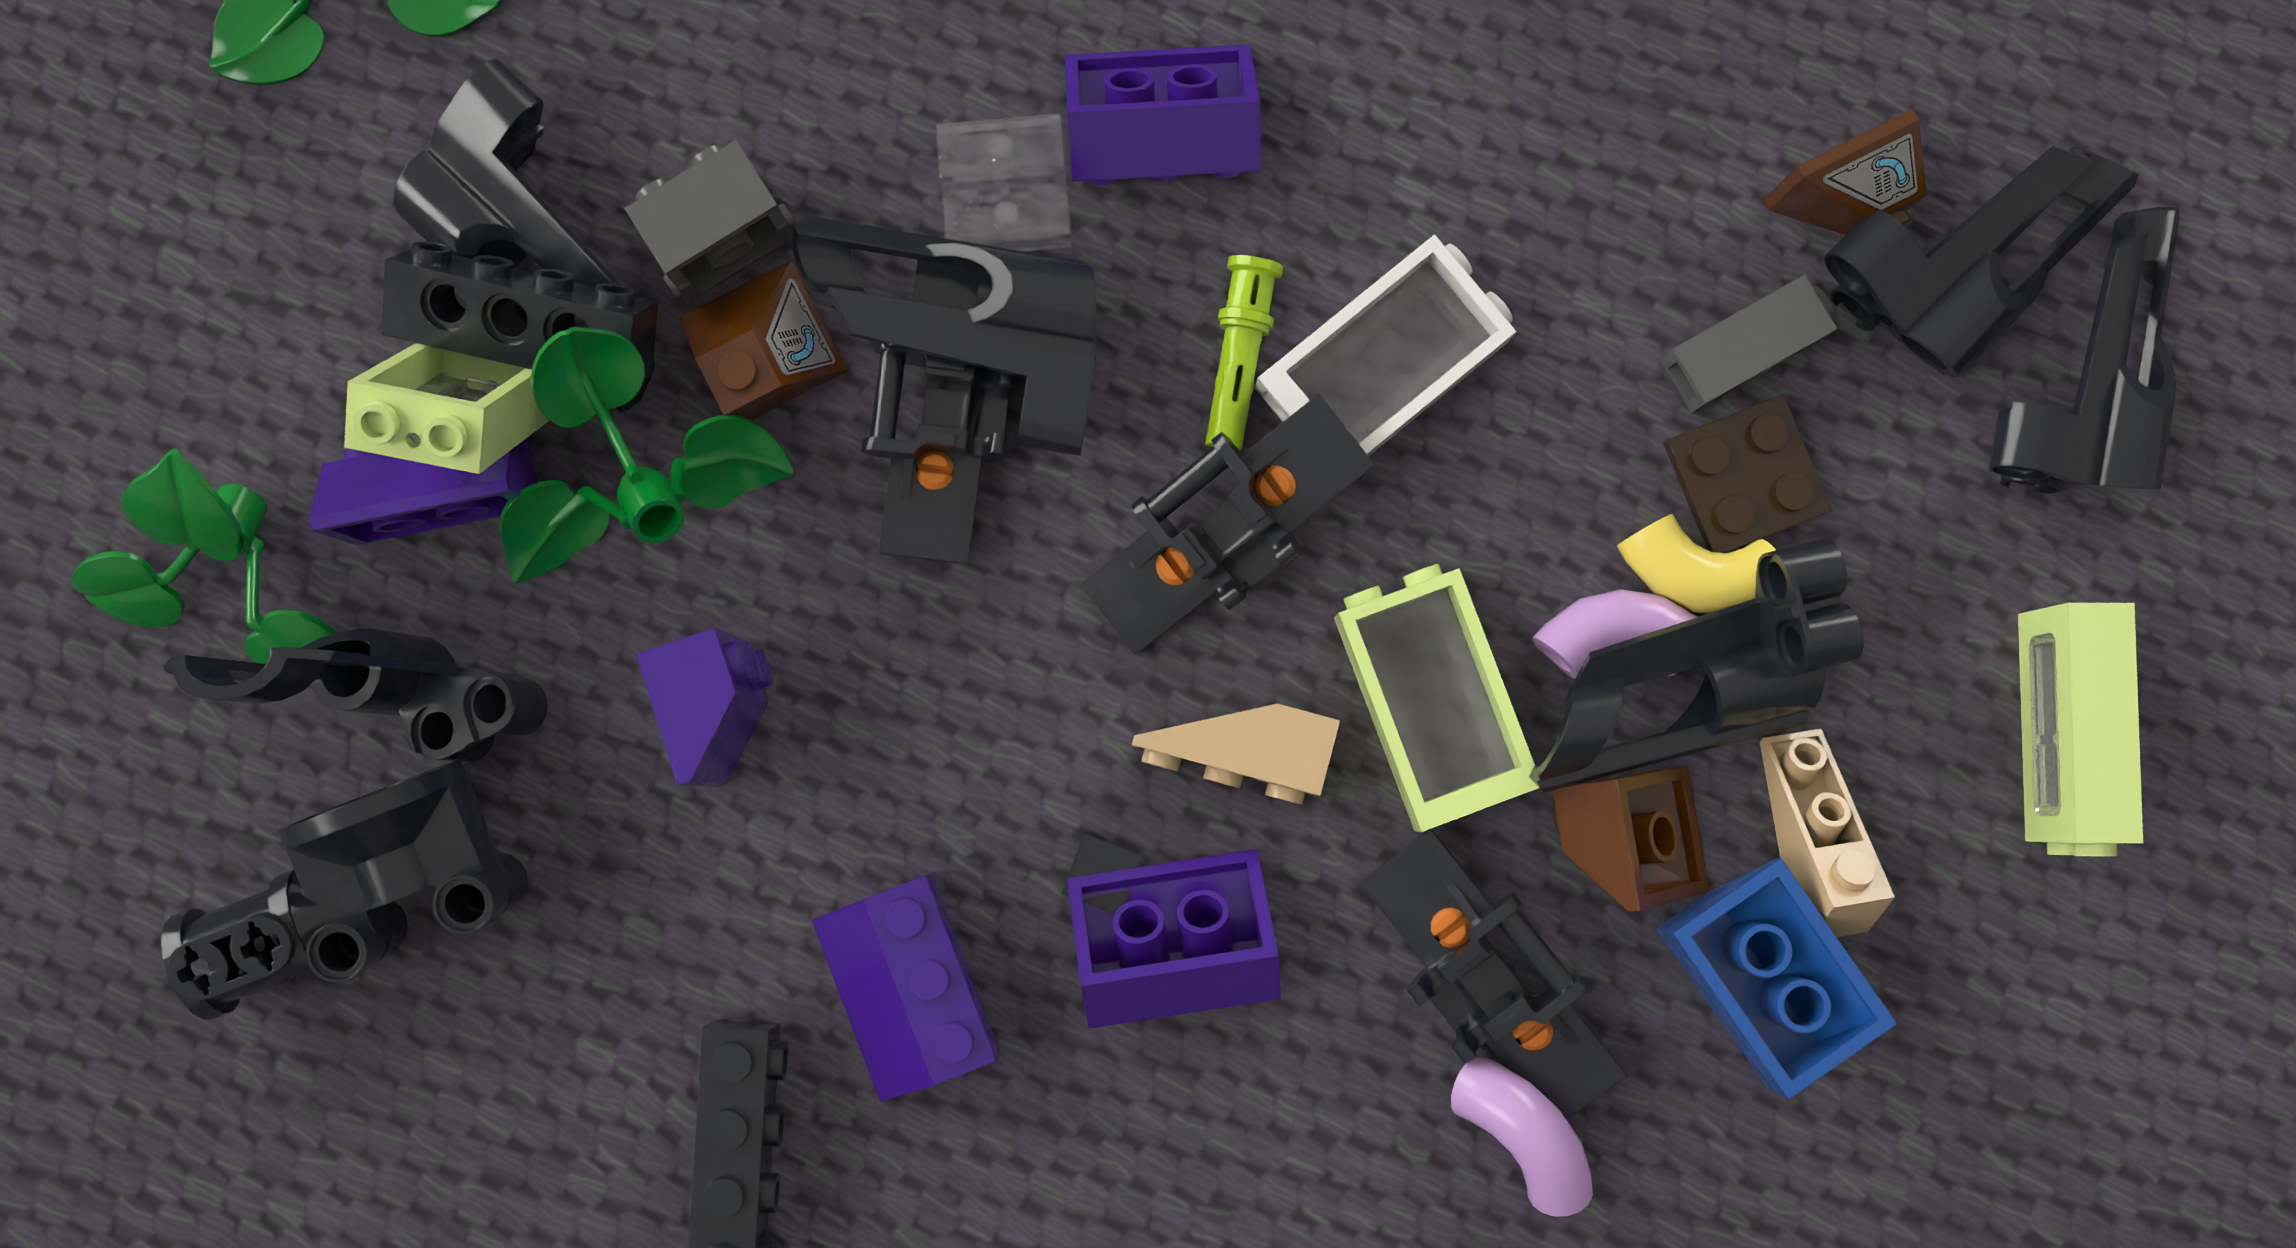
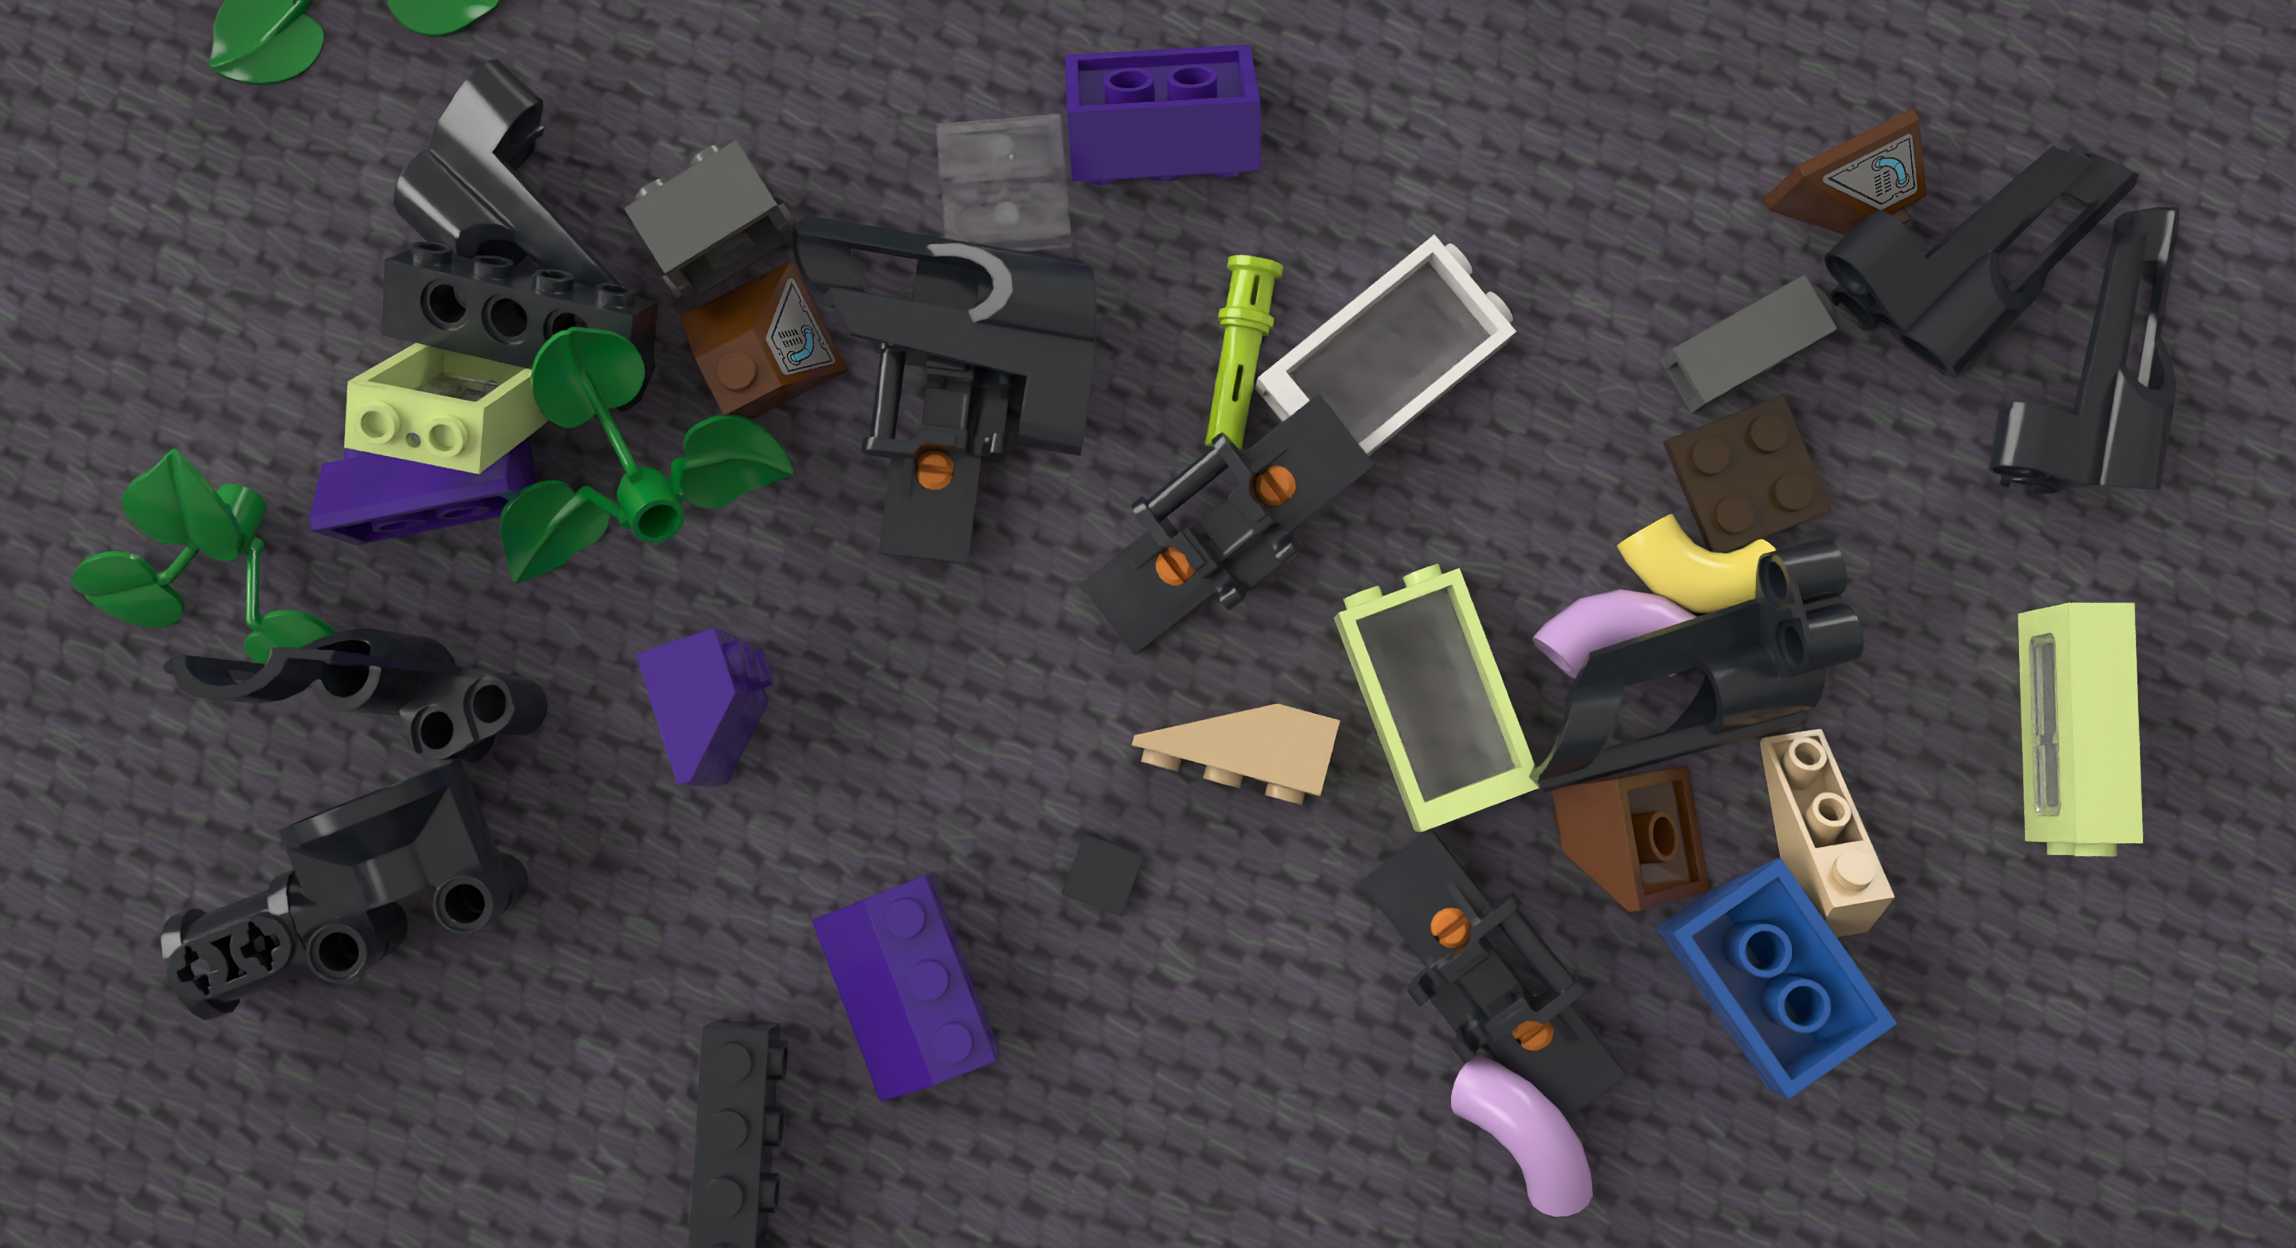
dark purple slope [1067,849,1281,1029] -> none

